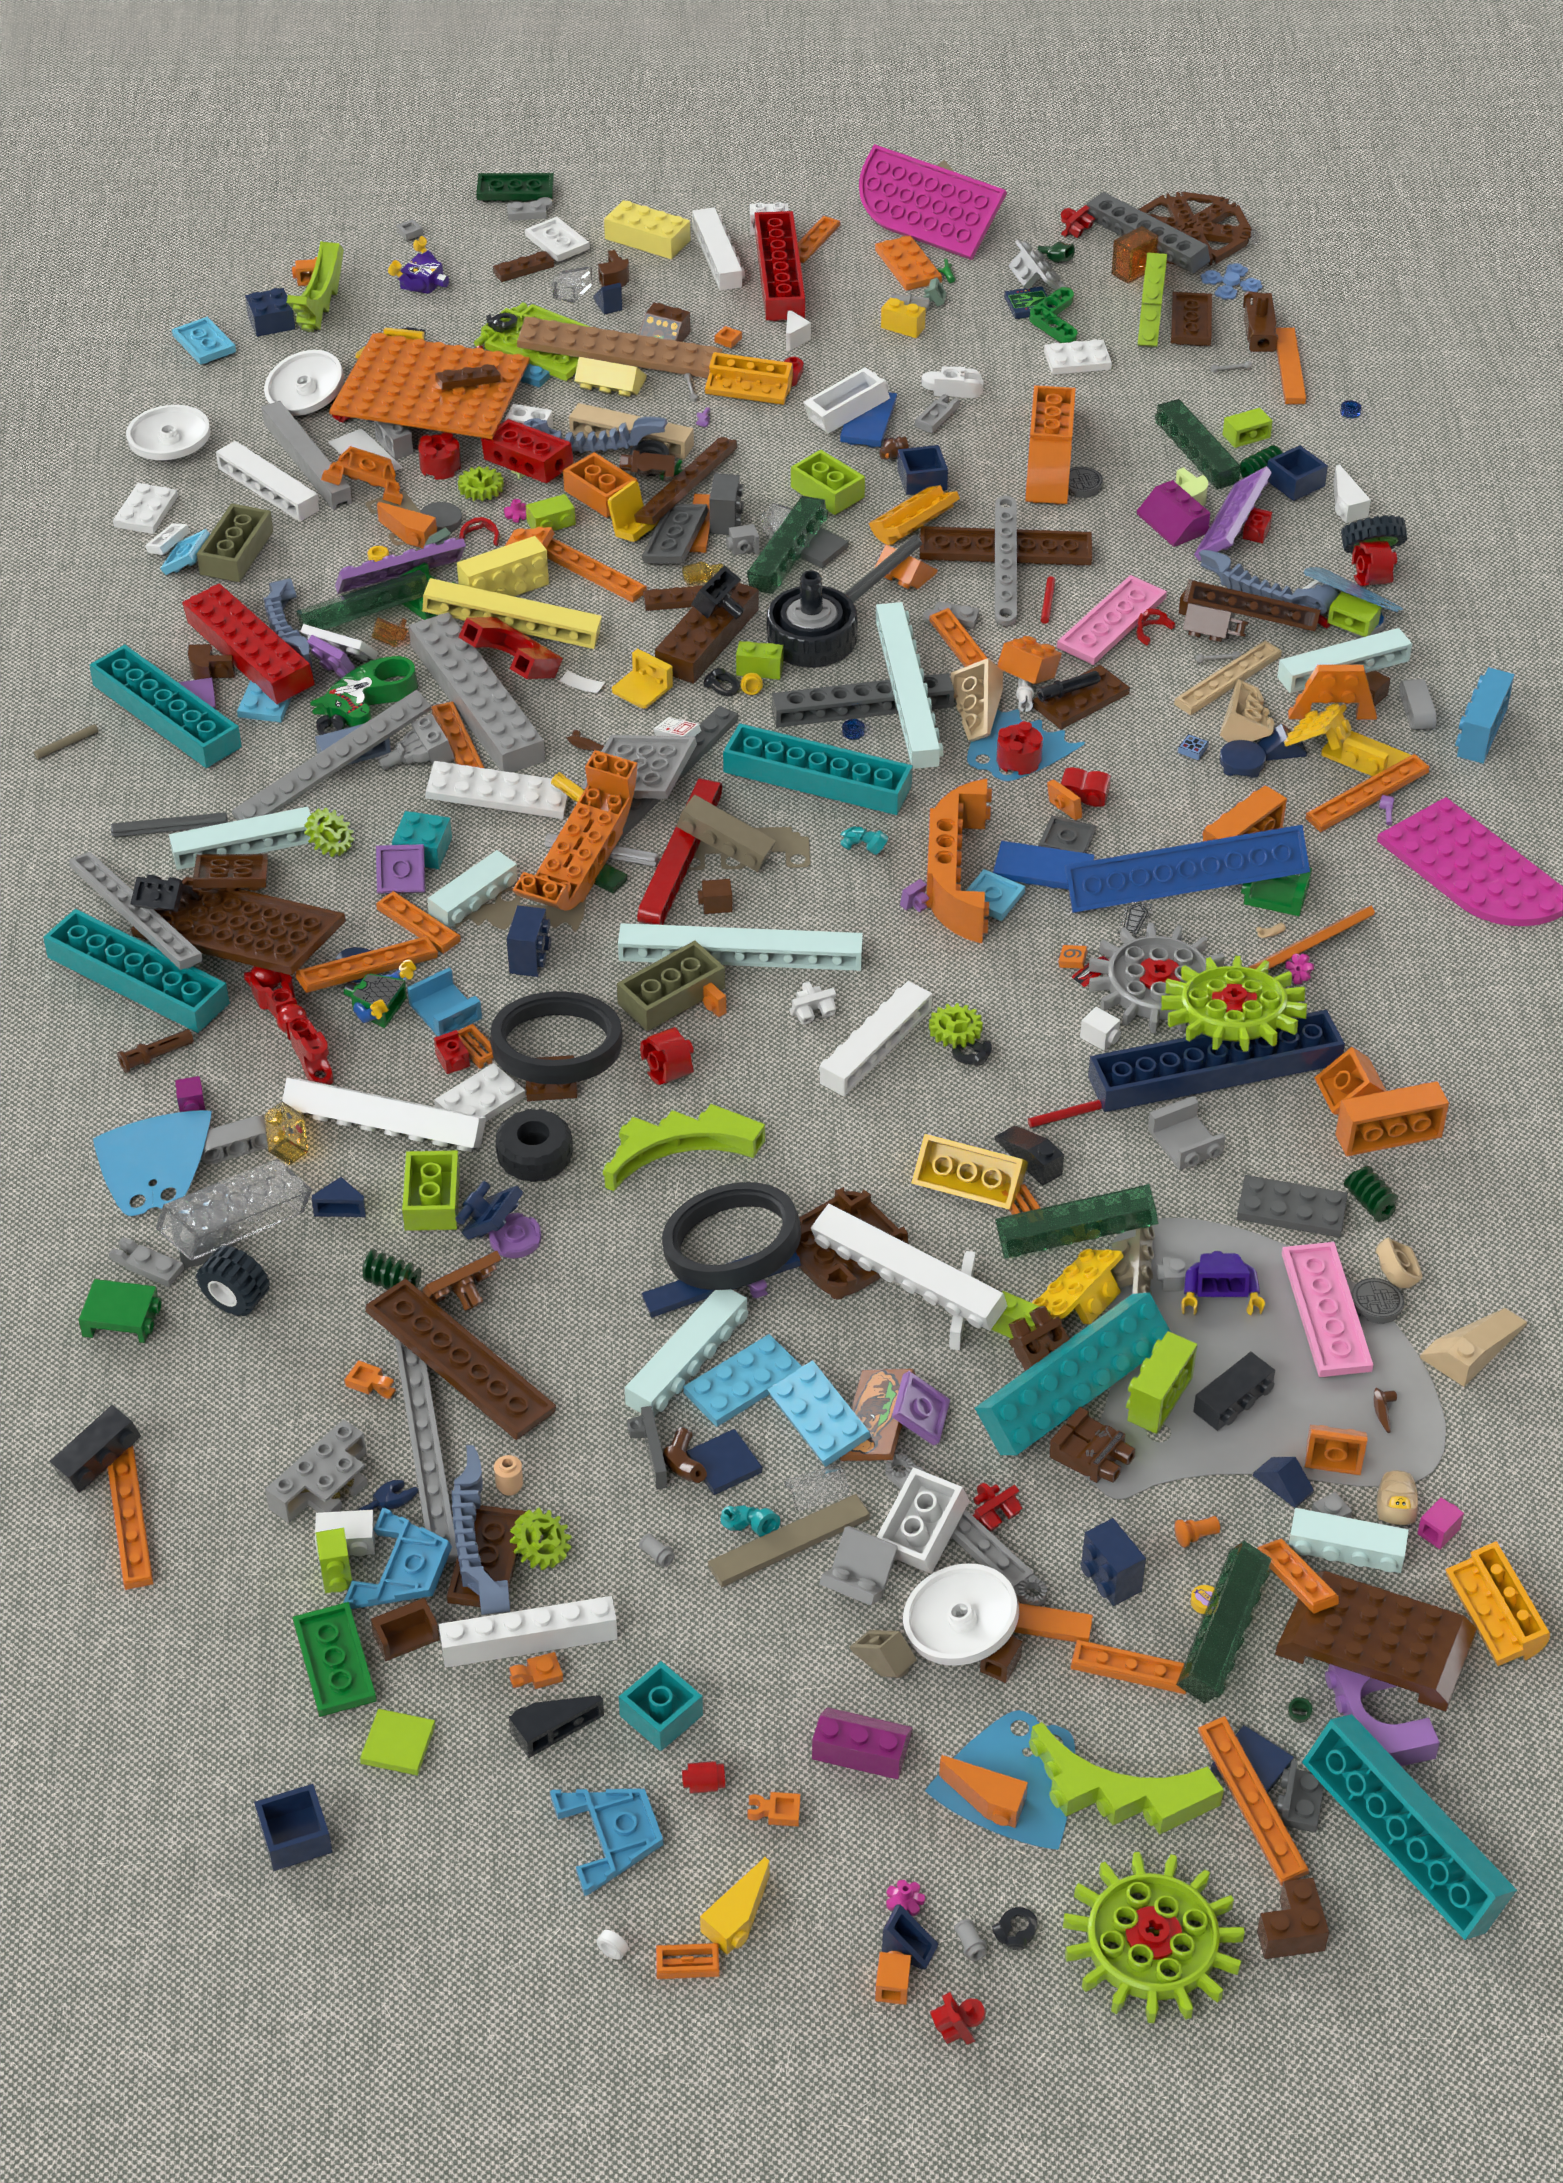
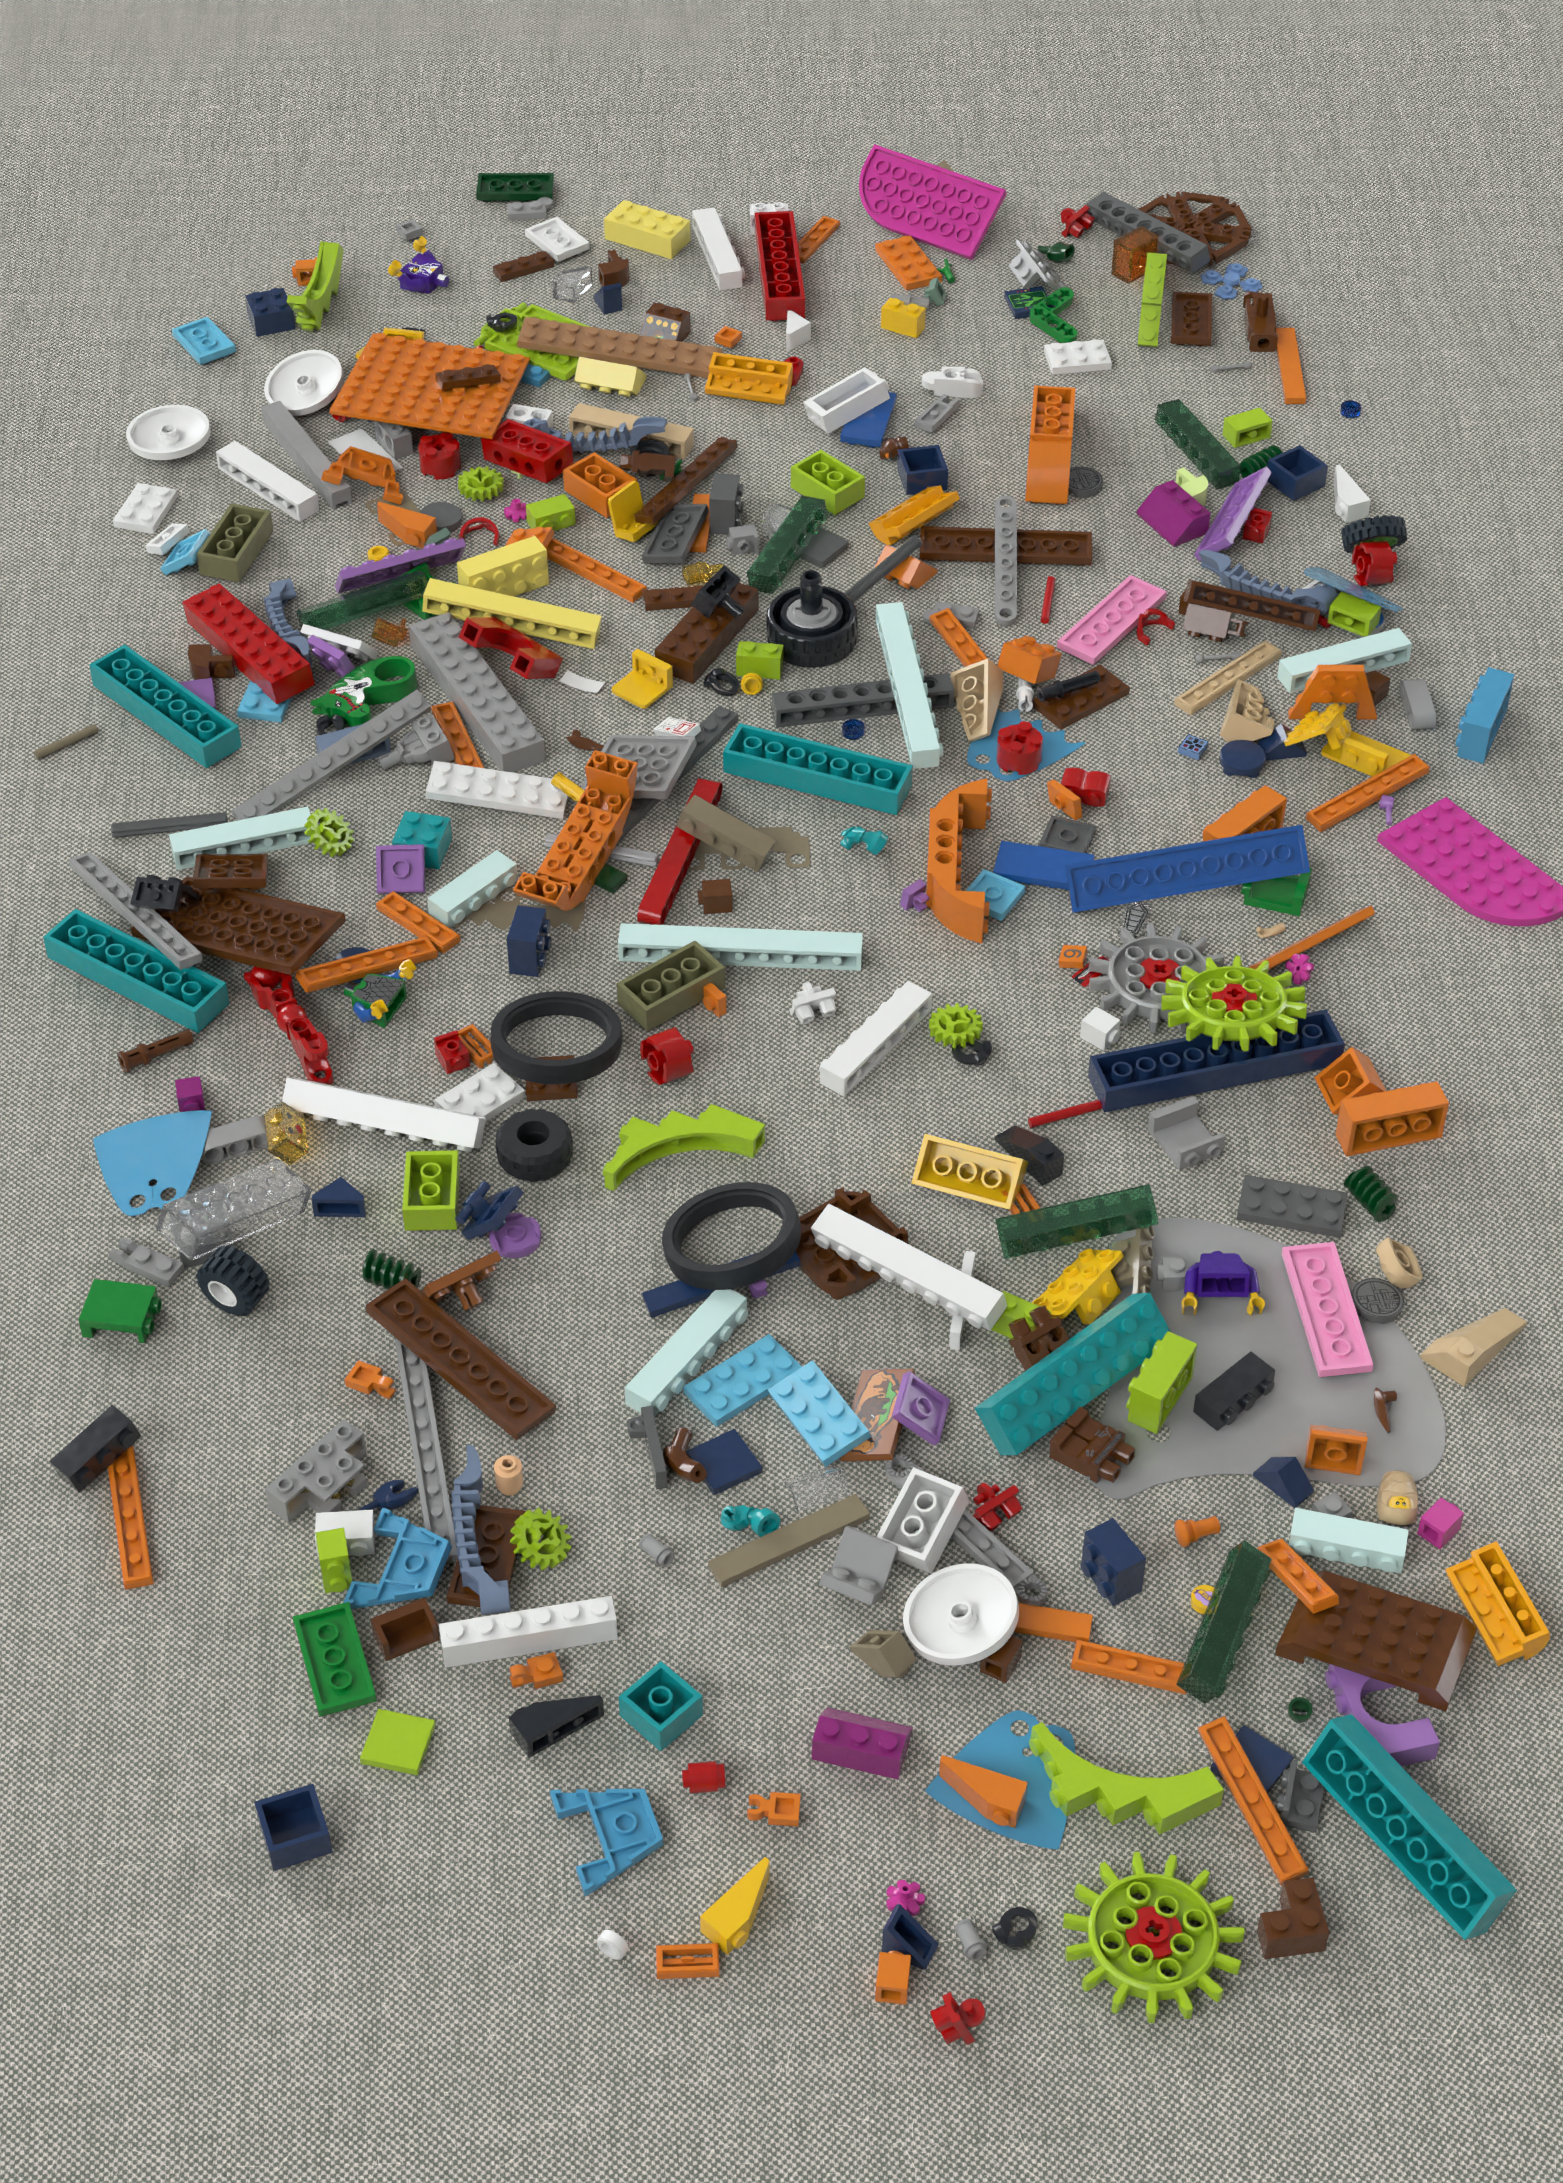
dark azure panel [407,967,482,1036] -> none
medium lavender hand [696,407,710,427] -> none

